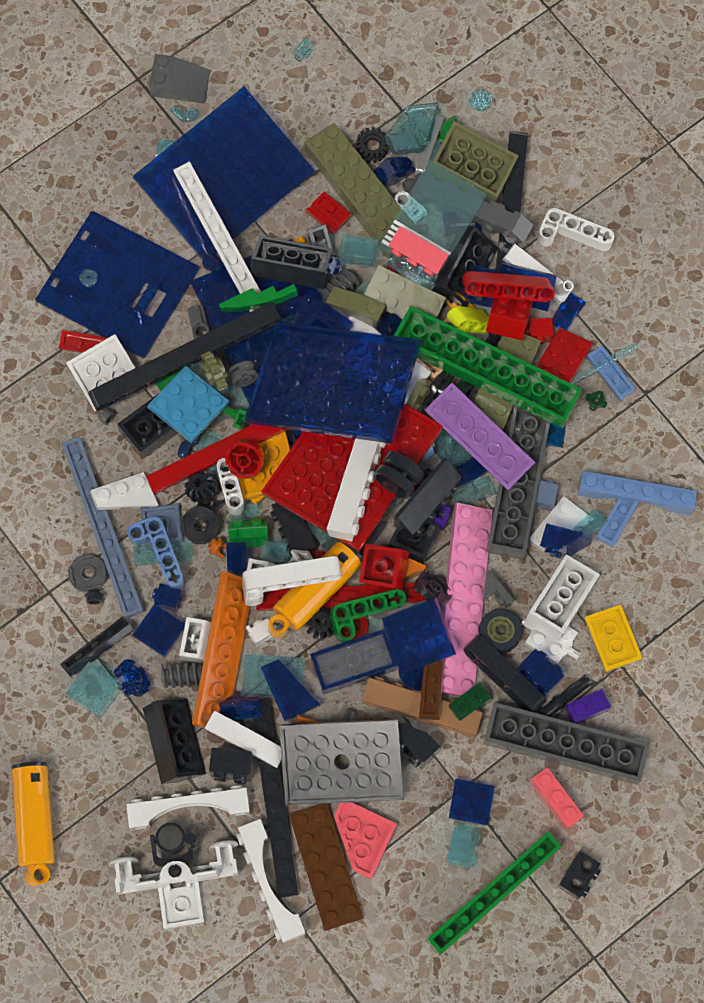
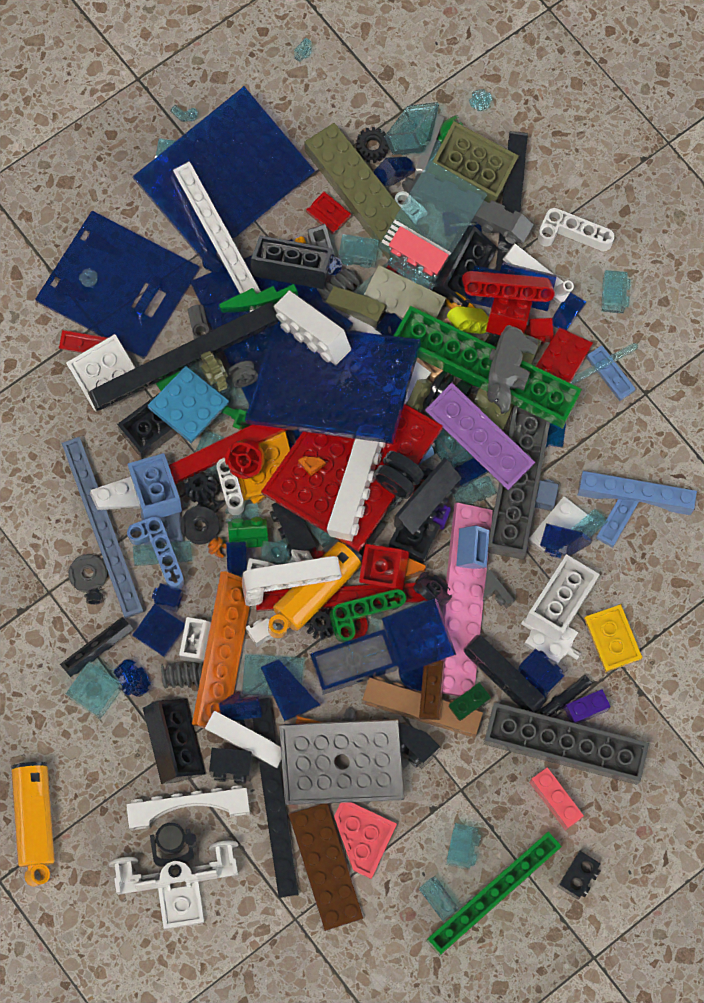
dark grey hinge [98,408,115,425] -> none
dark grey slope [149,54,210,104] -> none
dark blue arm [177,438,199,459] -> none
white arch [236,819,306,943] -> none
clear blue plate [448,779,495,826] -> none
black wheel [478,609,522,654] -> none
dark green plate [586,391,607,411] -> none
none -> medium blue slope [127,453,182,520]
none -> white brick [274,291,351,365]
none -> orange tile [298,456,326,476]
none -> clear light blue plate [419,876,459,921]
none -> medium blue brick [456,526,489,569]
none -> dark grey animal [487,325,538,414]
none -> clear light blue brick [601,270,630,313]

